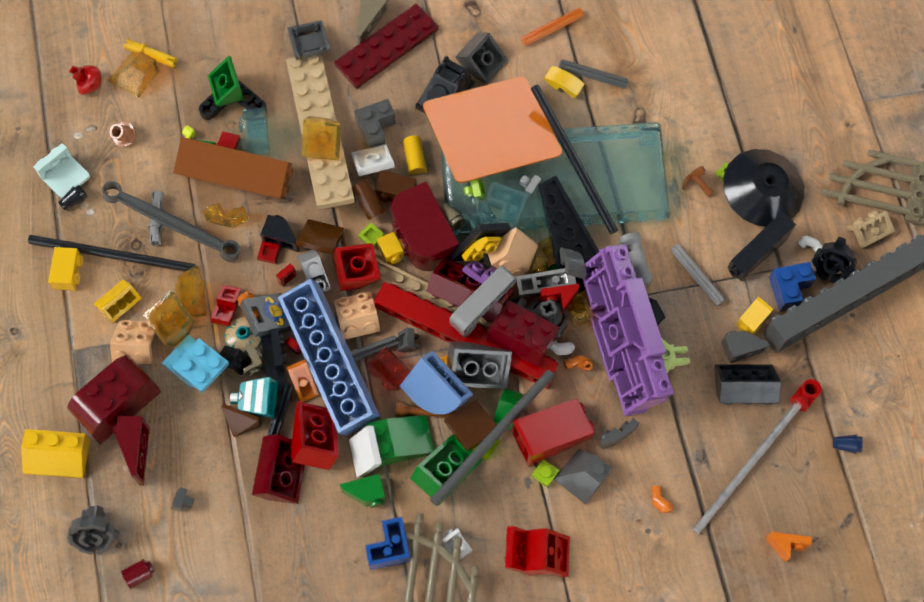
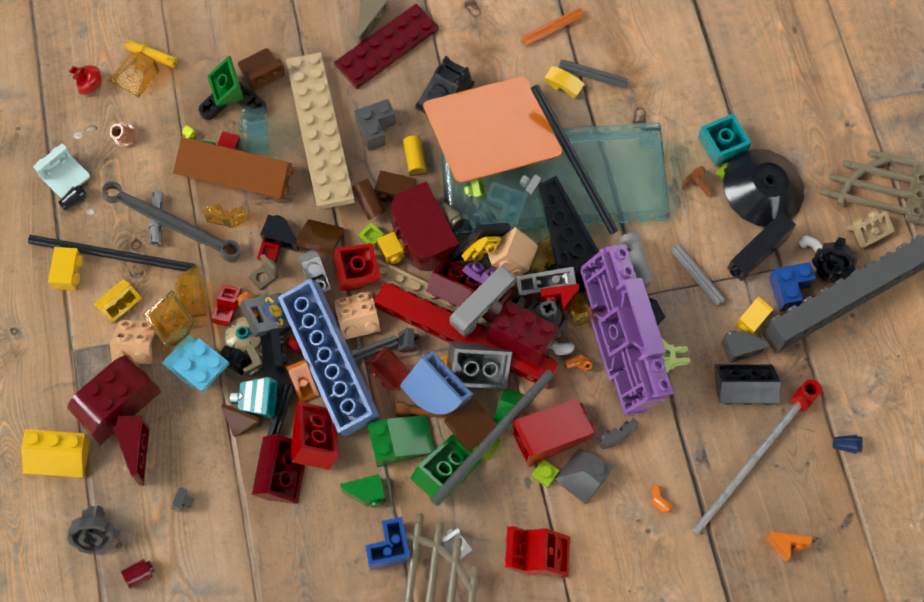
red tile [276,263,297,287] -> none
dark grey container [288,20,331,60] -> none
clear yellow slope [302,116,341,160] -> none
white tile [349,426,382,478] -> none
white tile [351,144,395,176] -> none
dark grey slope [455,32,508,84] -> none
dark grey slope [560,247,587,279] -> none
none -> reddish brown bracket [238,48,285,91]
none -> dark tan bracket [249,254,278,290]
none -> teal brick [698,113,751,166]

